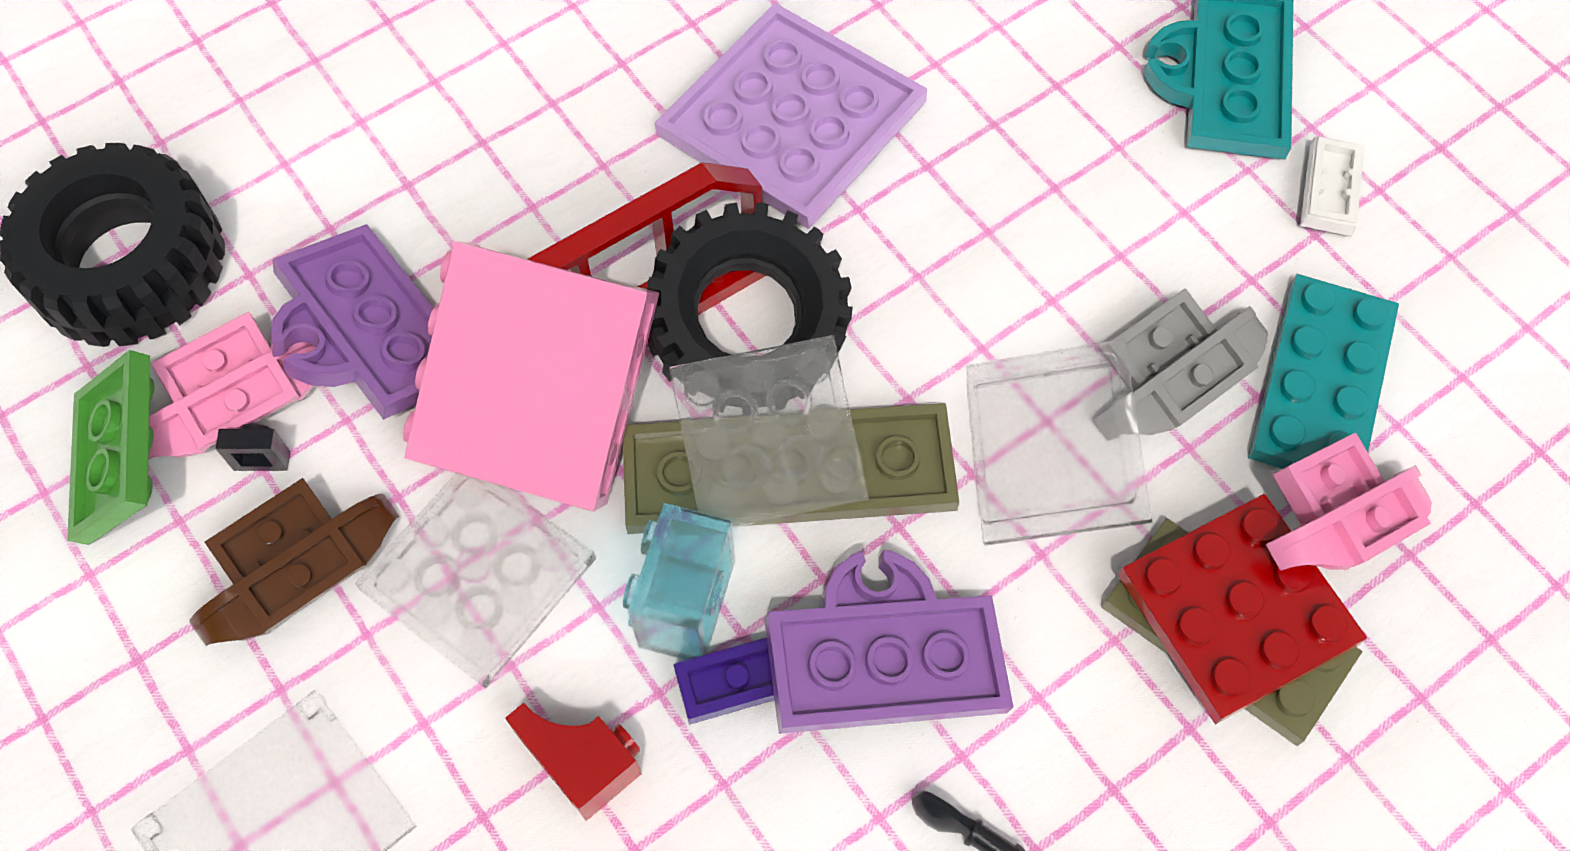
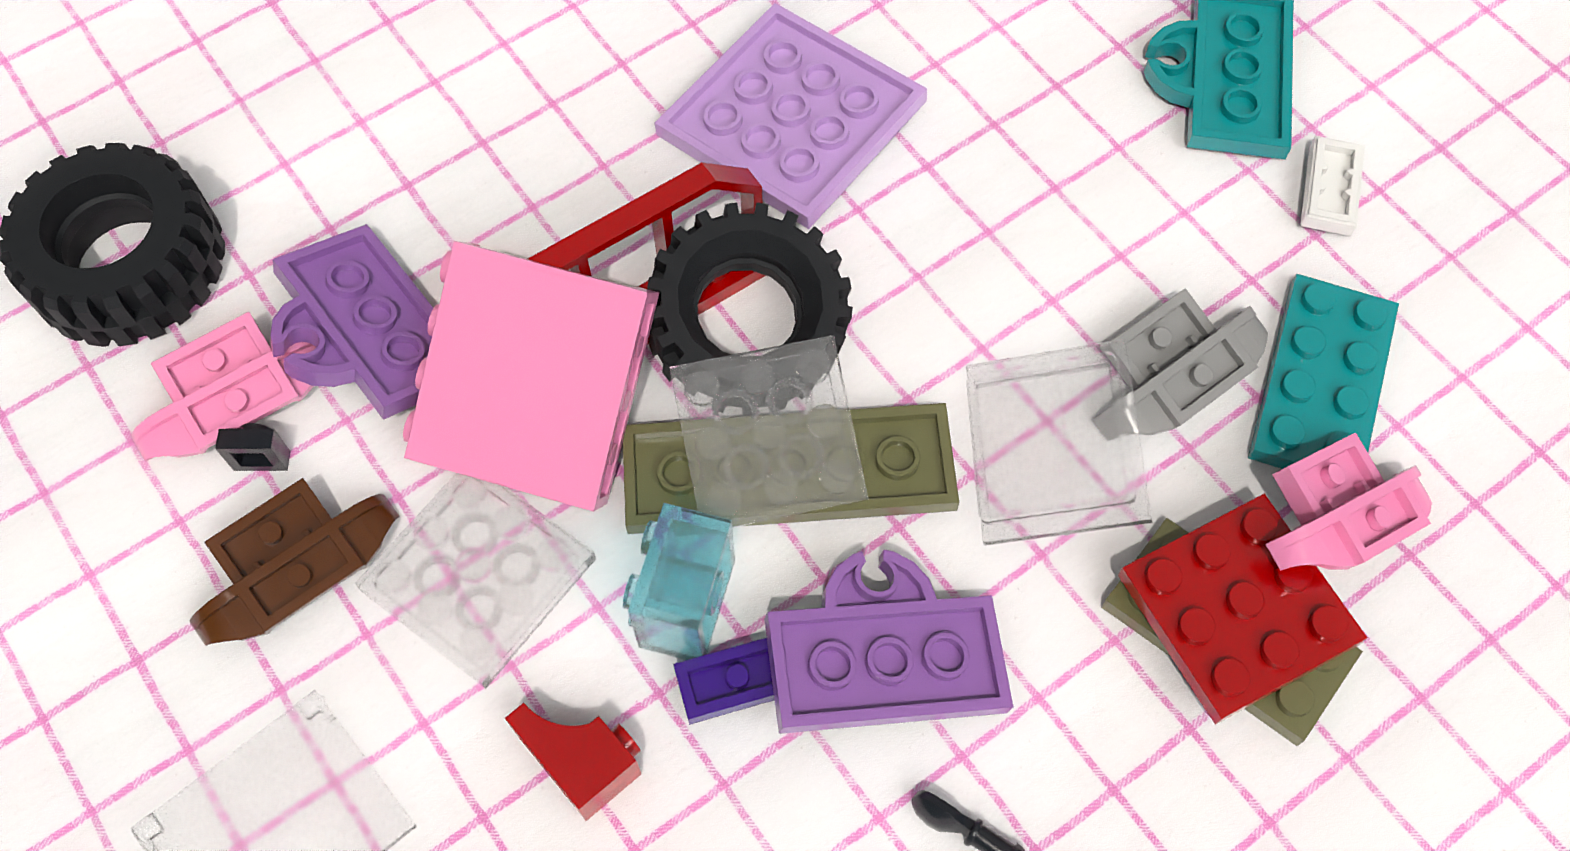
bright green plate [67,350,155,545] -> none

